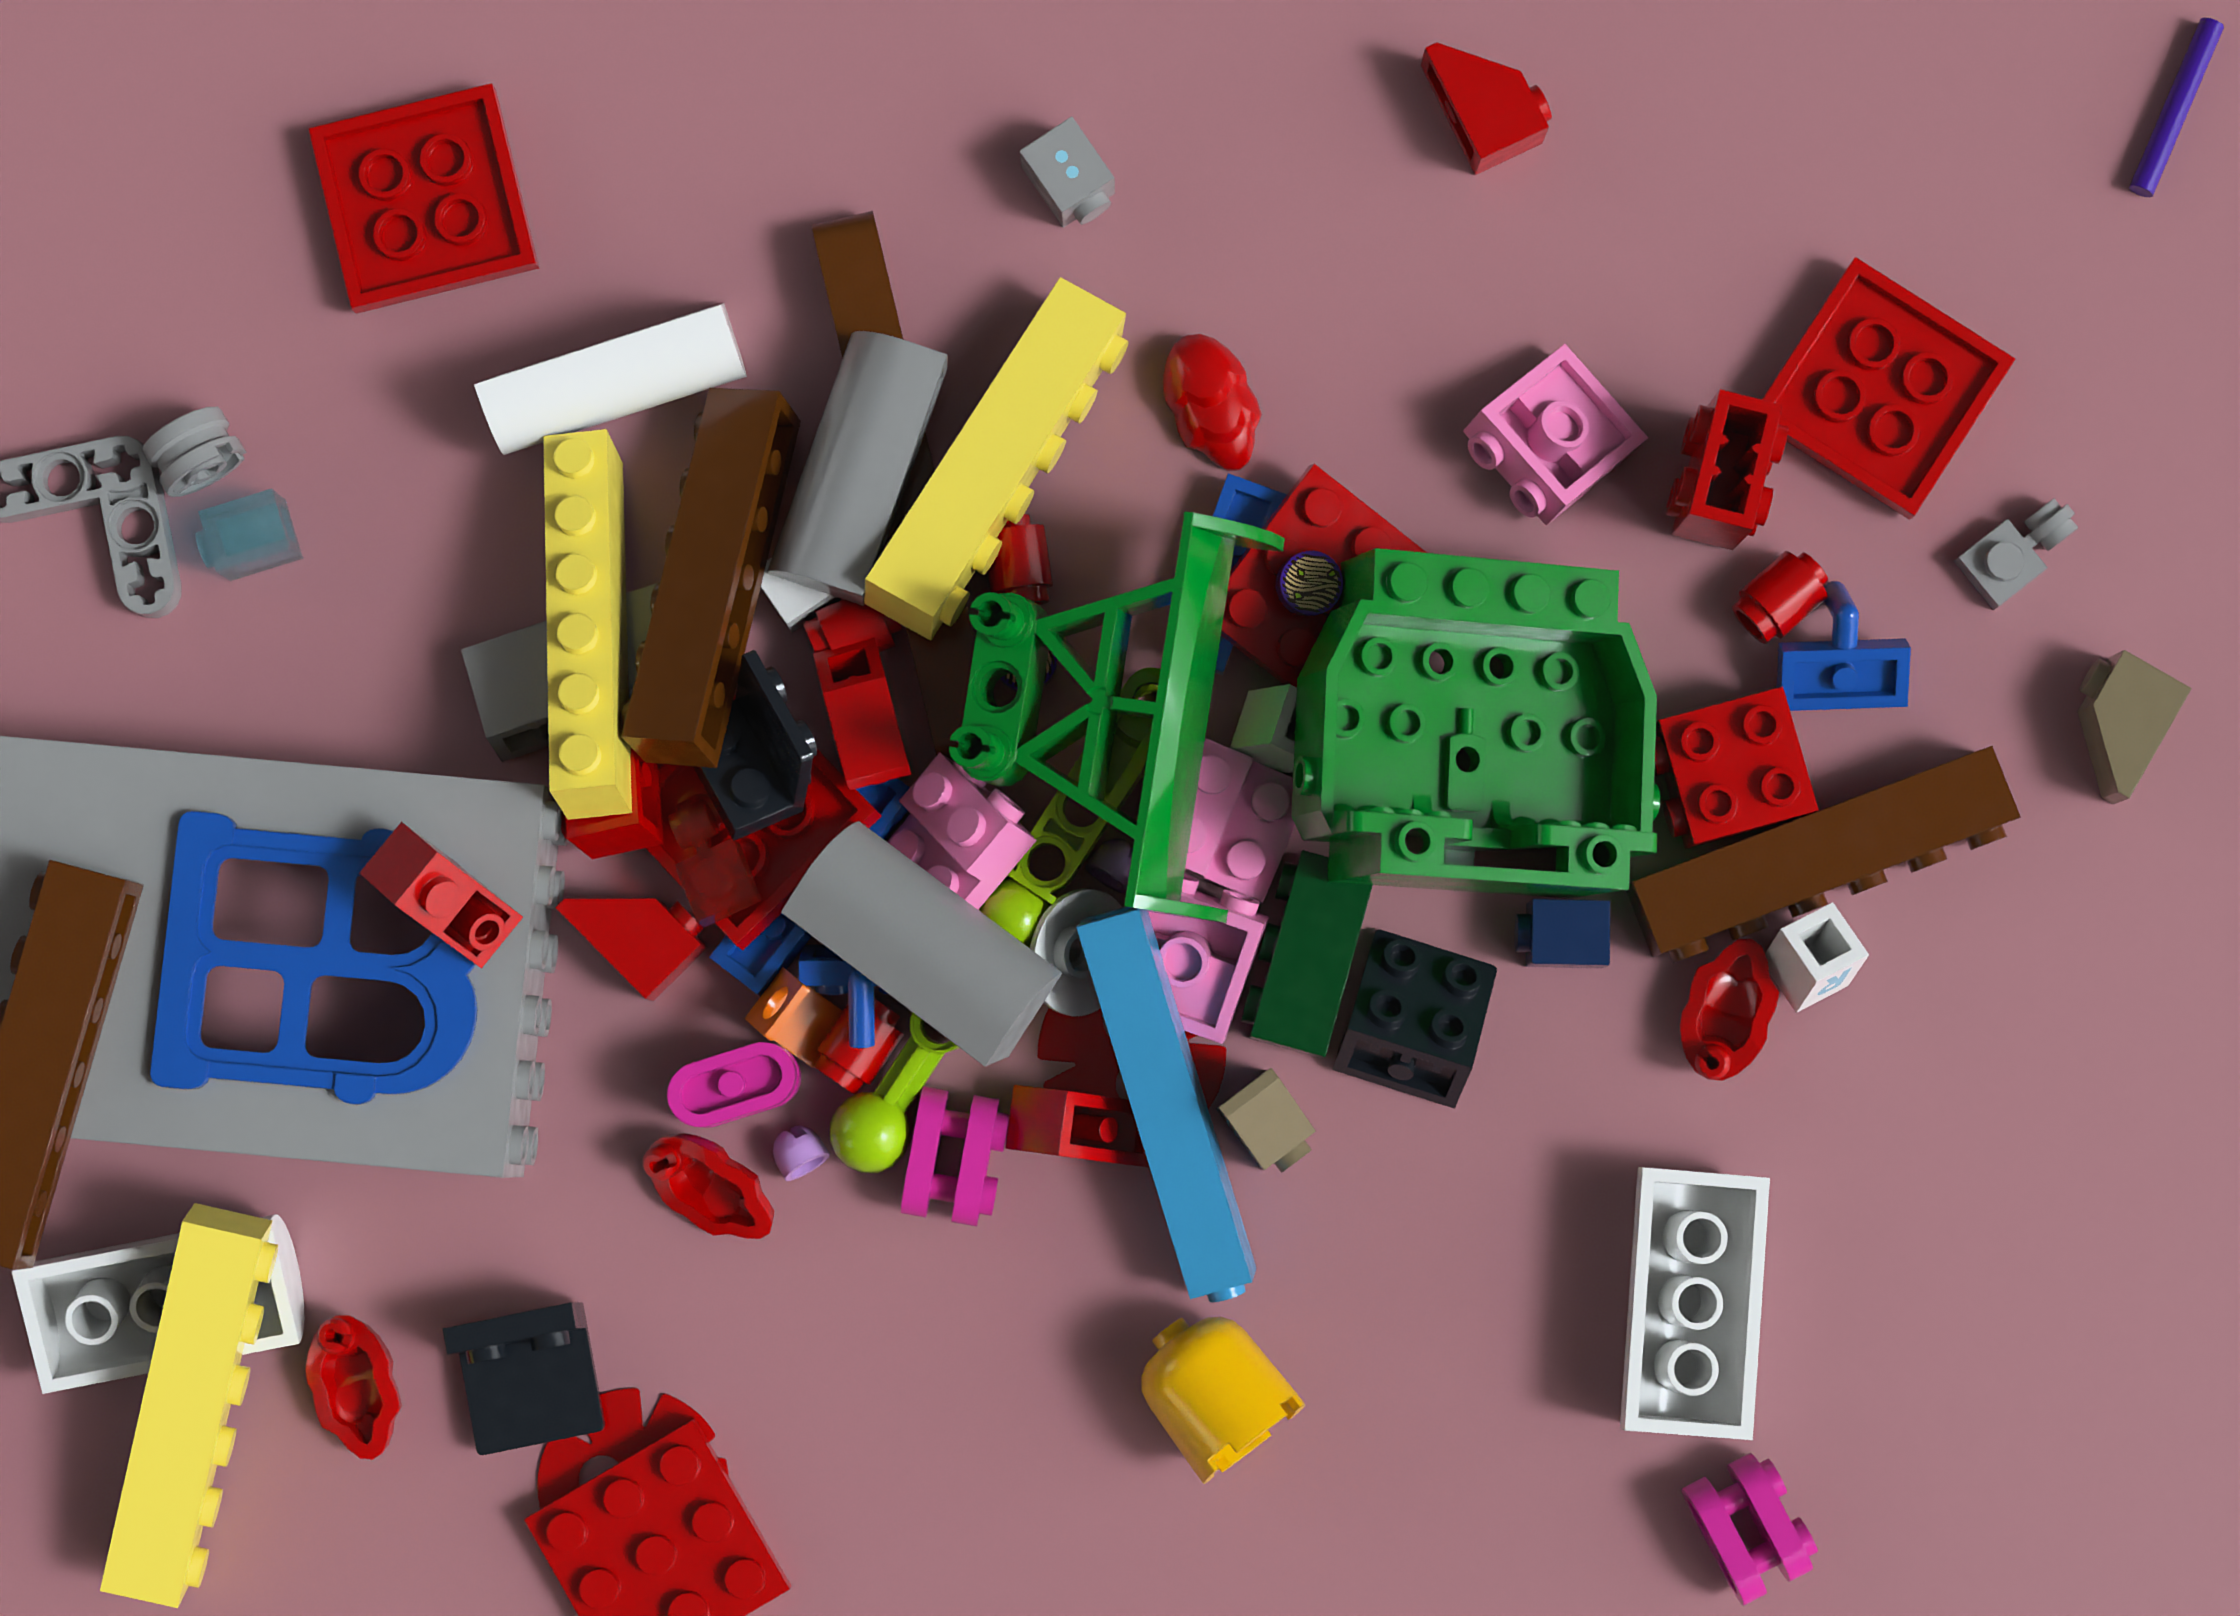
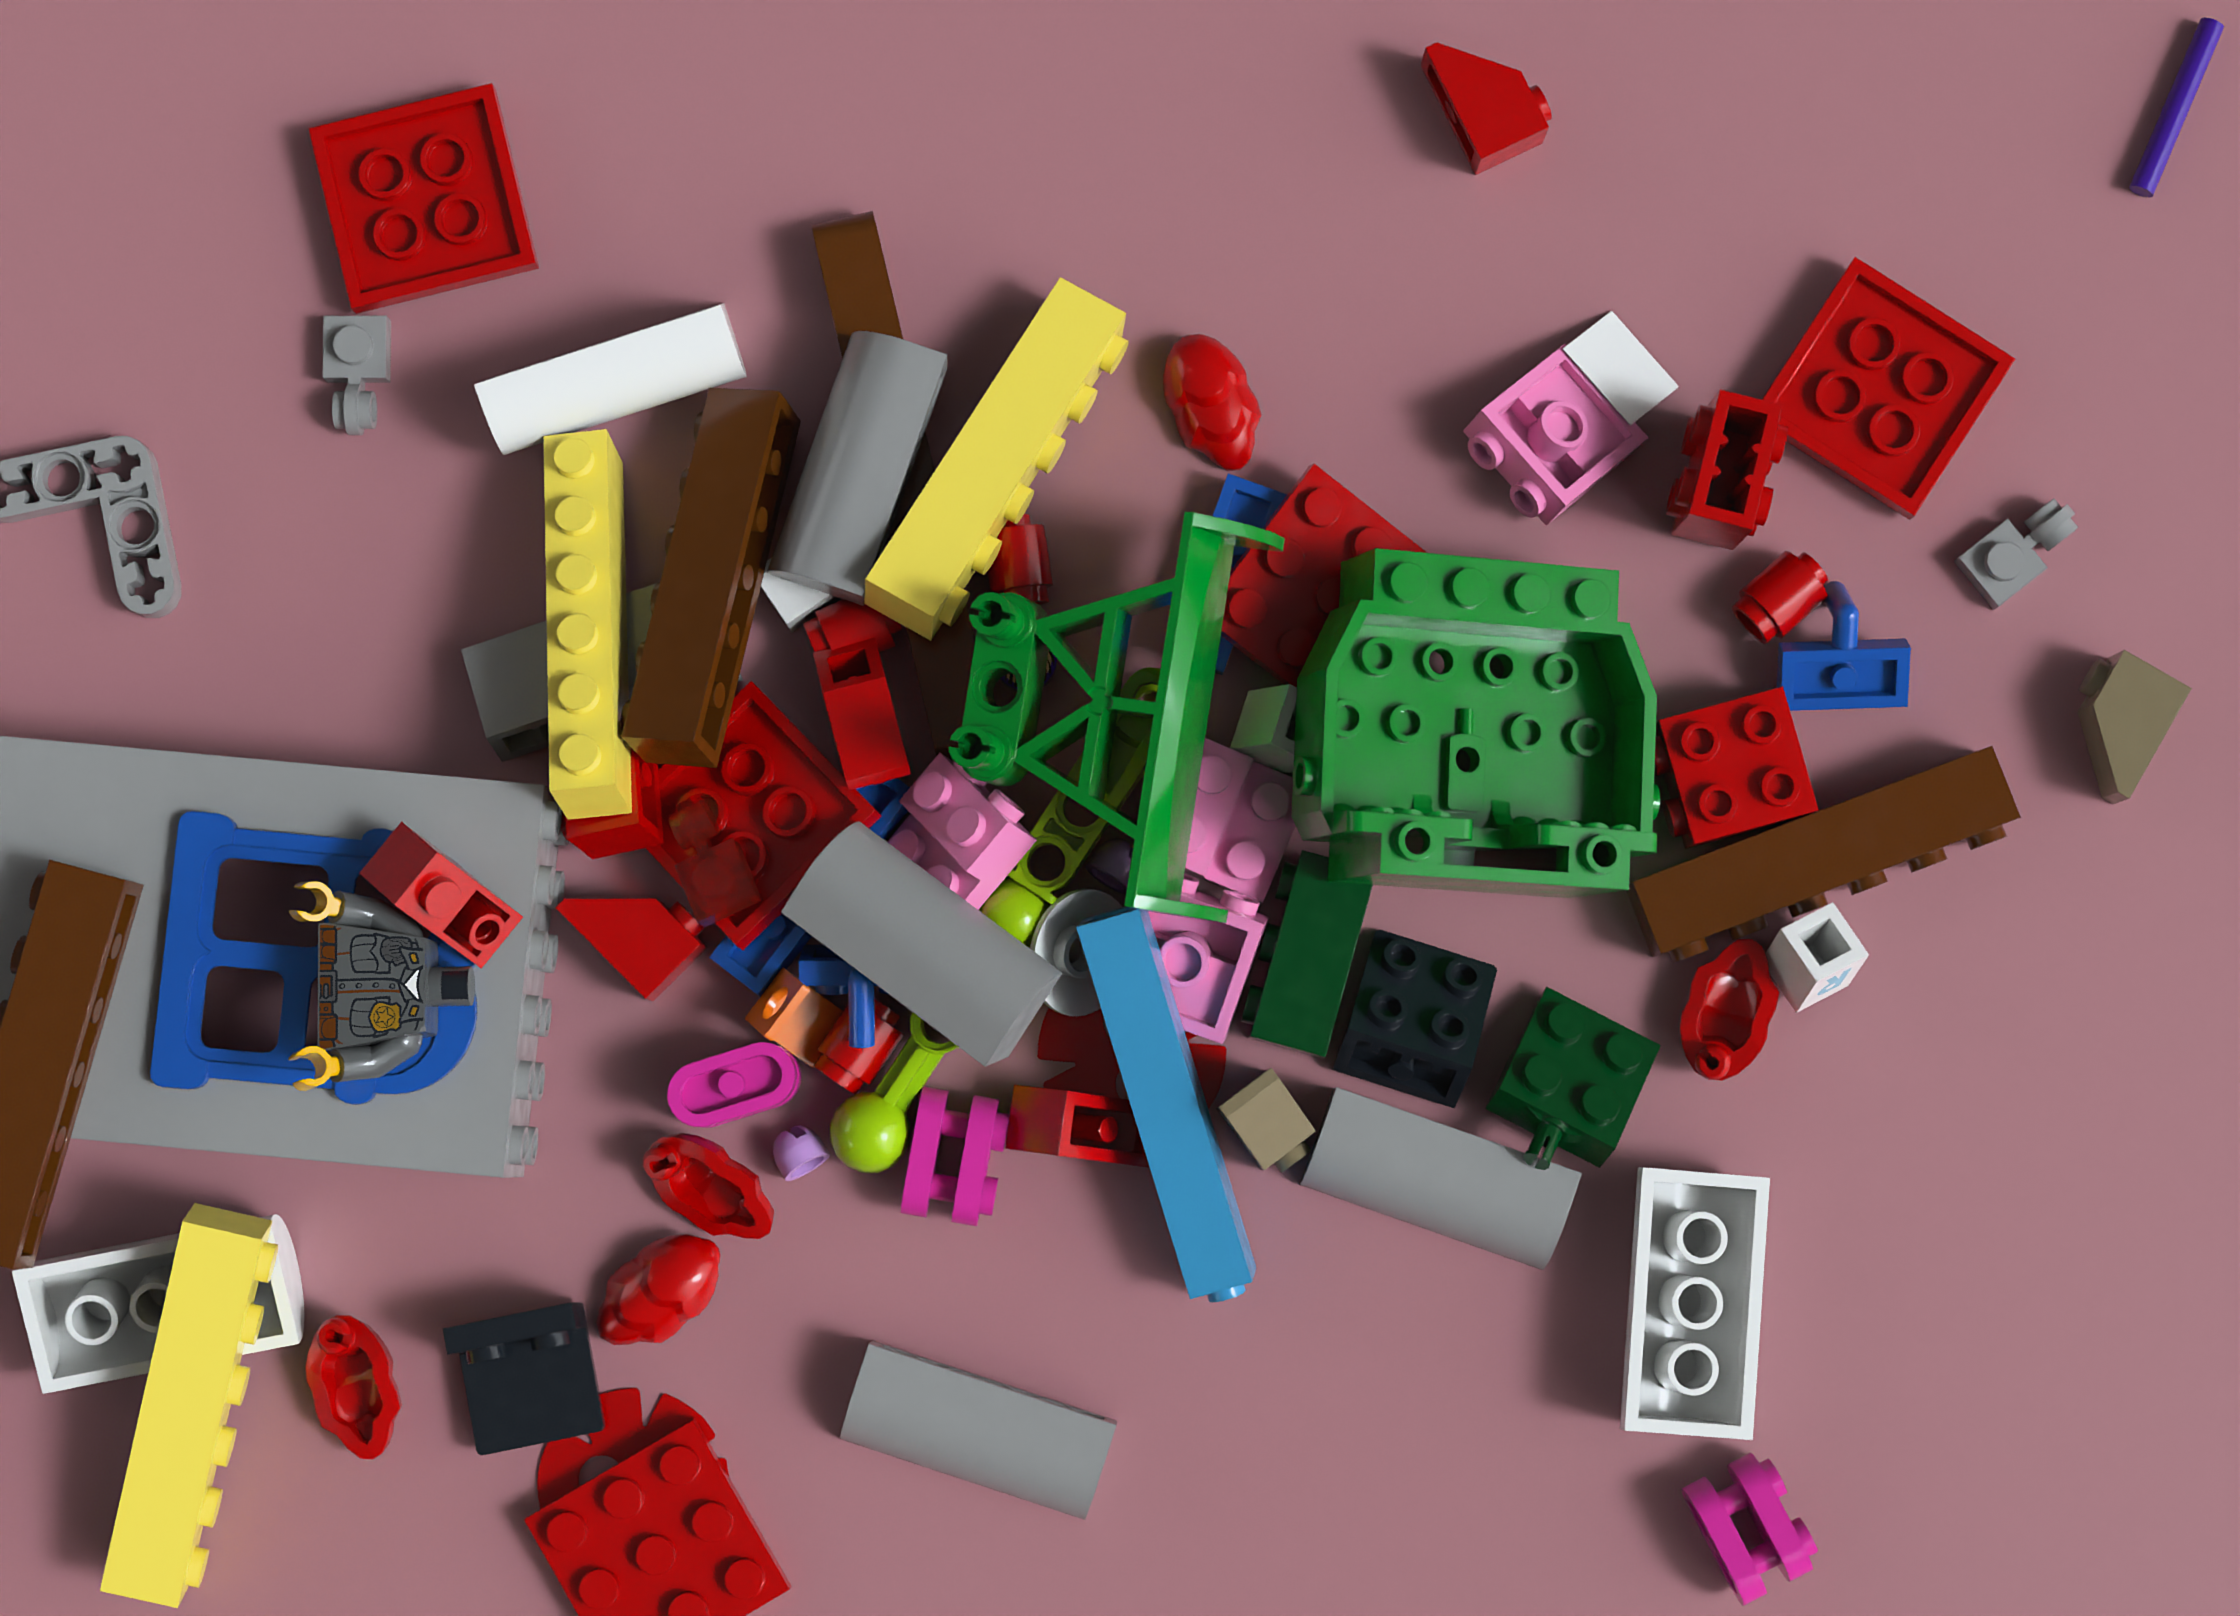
light grey wheel [142,406,247,497] -> none
clear light blue brick [195,488,303,581] -> none
black bracket [693,650,817,841] -> none
light grey brick [1020,116,1115,228] -> none
yellow cylinder [1141,1316,1305,1484] -> none
tile [1275,551,1343,617] -> none
dark blue brick [1514,899,1610,968] -> none
none -> torso [288,881,475,1091]
none -> light grey plate [323,315,391,435]
none -> red arm [596,1234,721,1345]
none -> light grey brick [840,1341,1117,1520]
none -> light grey brick [1300,1087,1582,1270]
none -> dark green plate [1485,986,1661,1170]
none -> white sticker [1563,311,1679,426]

